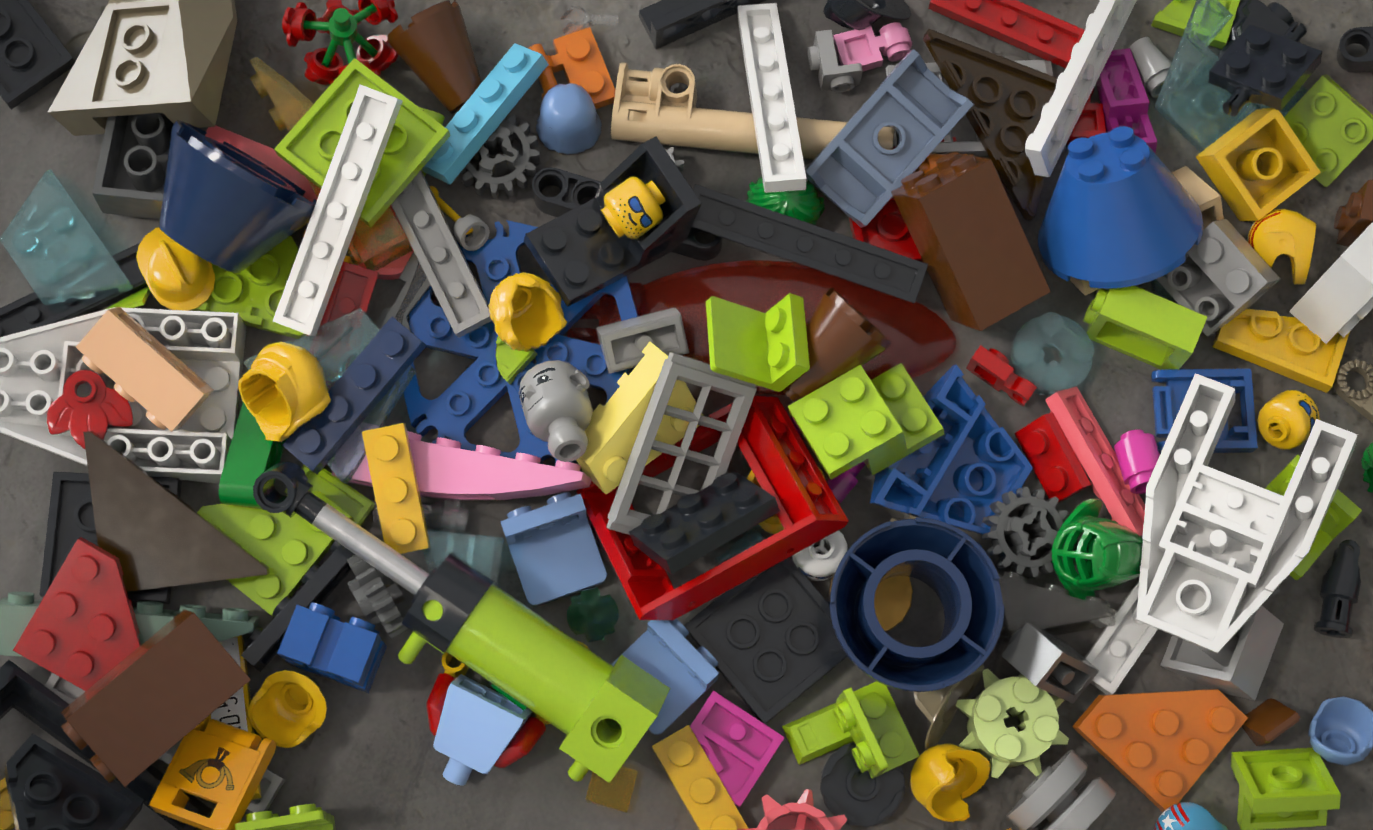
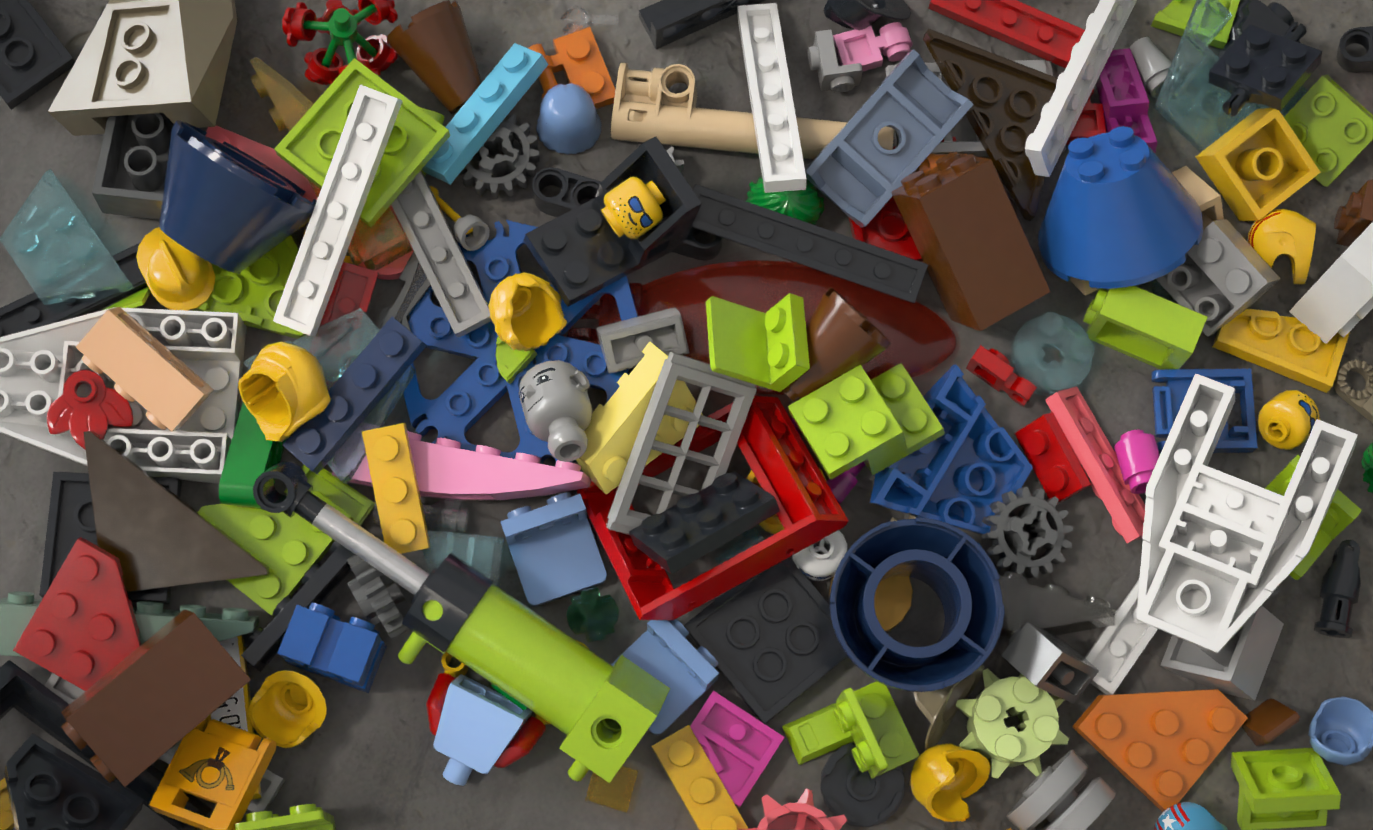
green piece [1052,498,1143,606] -> none

